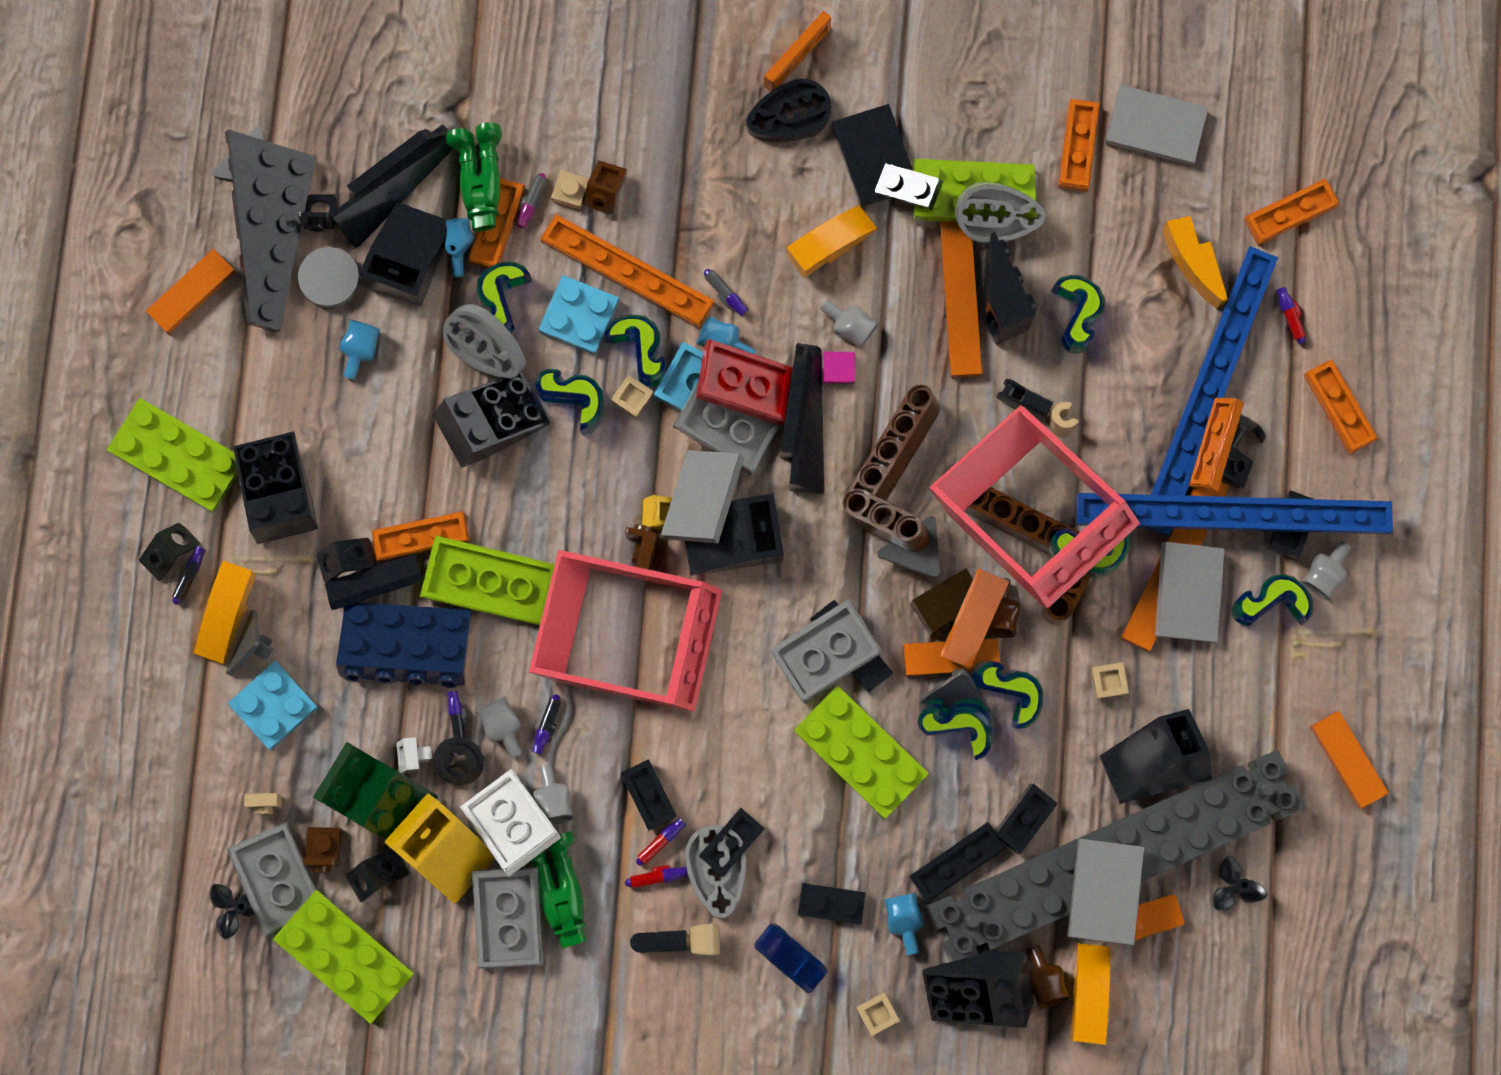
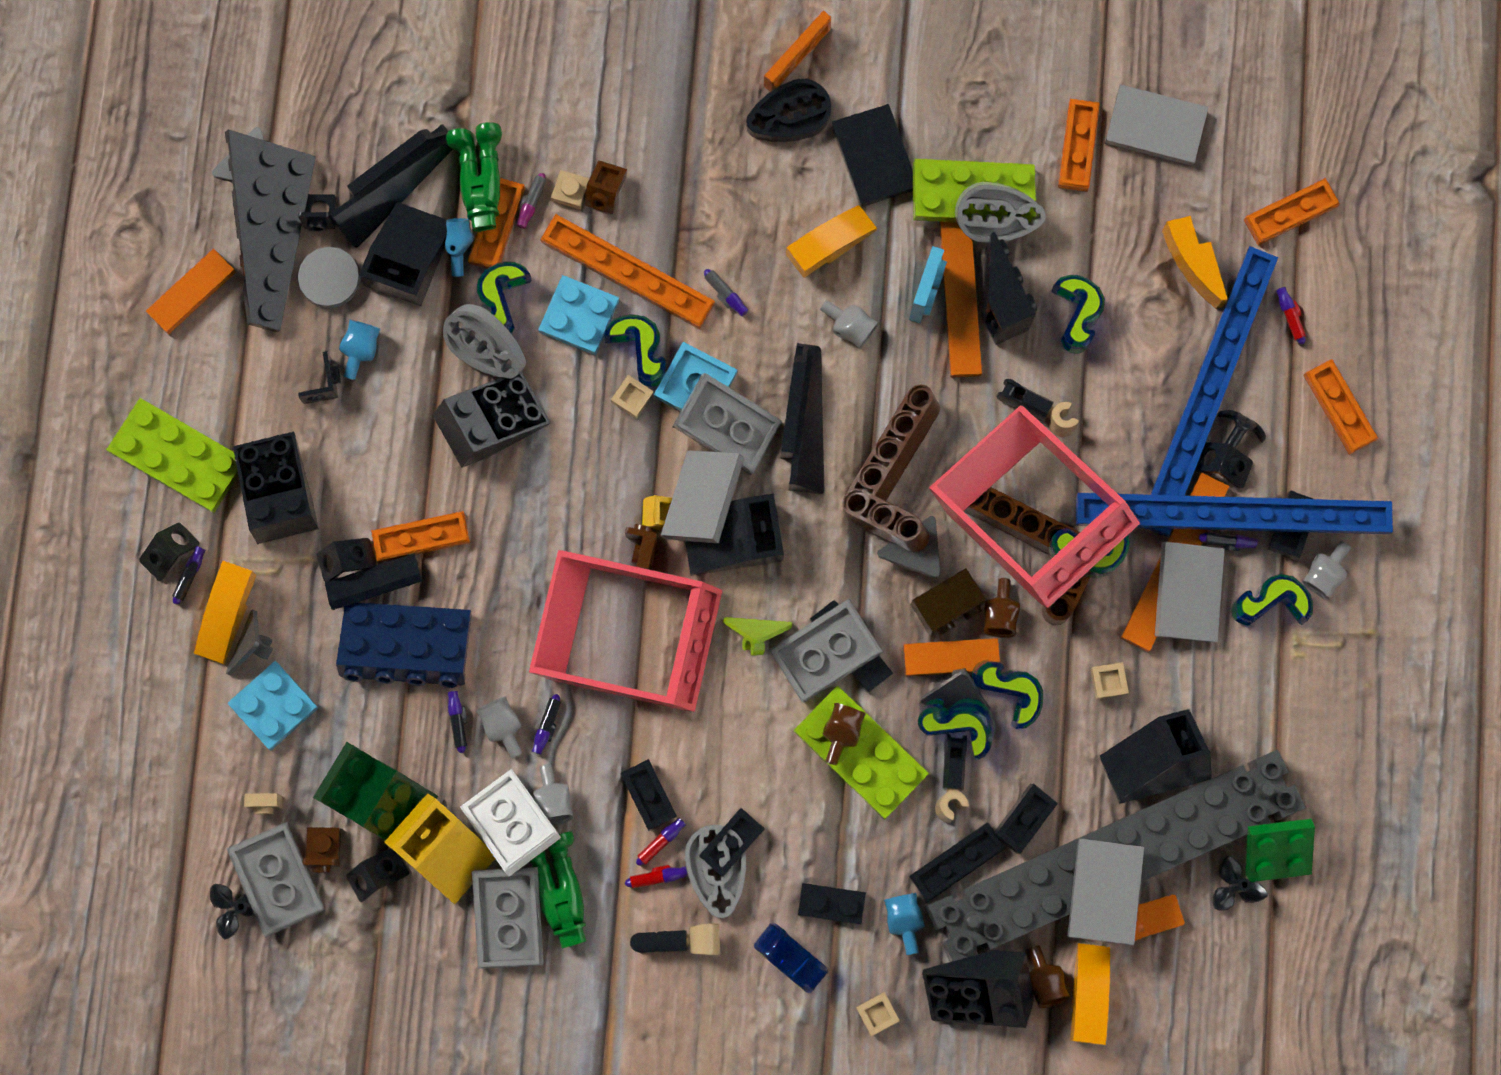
lime plate [272,889,414,1024] -> none
white tile [396,737,432,774] -> none
lime tile [420,535,555,626] -> none
black gear [433,735,485,786] -> none
animal [535,369,605,436] -> none
dark azure piece [696,315,756,354] -> none
red tile [696,339,793,426] -> none
dark pink tile [823,351,855,384] -> none
plate [875,163,943,211] -> none
orange tile [940,568,1009,668] -> none
orange tile [1189,398,1244,491] -> none
orange tile [1310,710,1389,810] -> none
none -> black bracket [298,351,341,404]
none -> lime piece [723,617,792,656]
none -> reddish brown piece [822,703,866,766]
none -> medium azure plate [909,246,947,324]
none -> black piece [935,734,969,823]
none -> piece [1199,532,1258,551]
none -> green plate [1246,818,1315,882]

